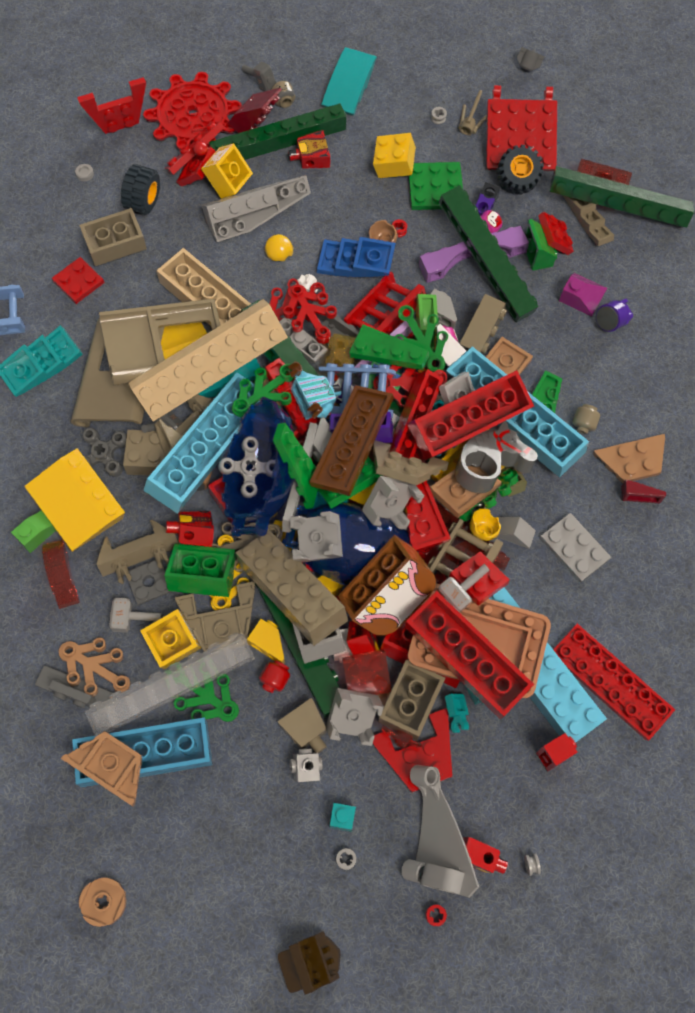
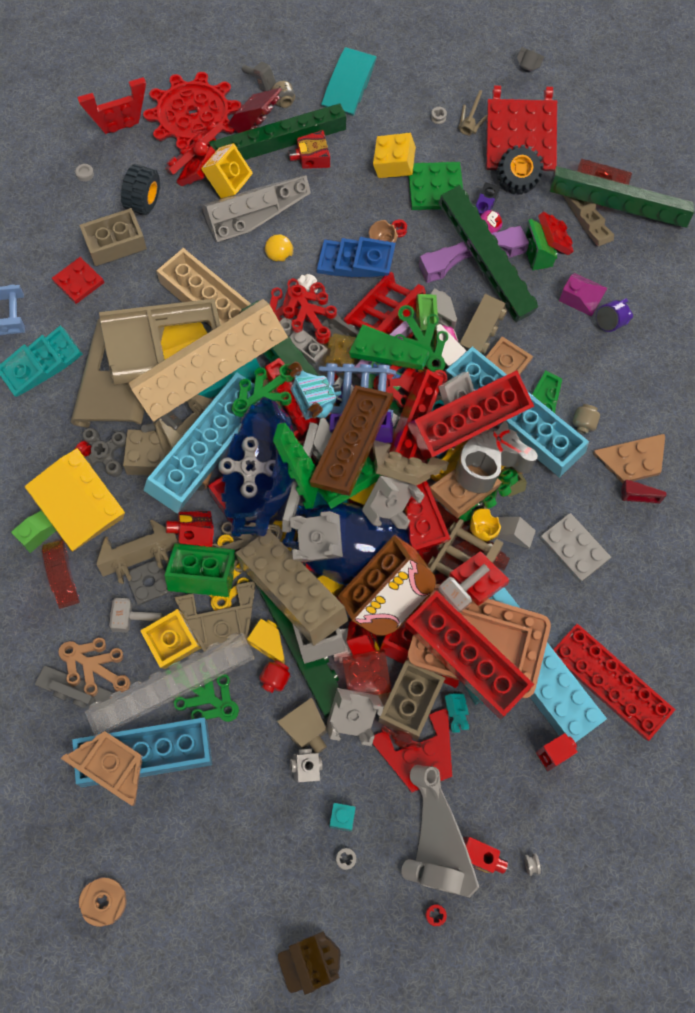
none -> red bush [74,441,92,457]

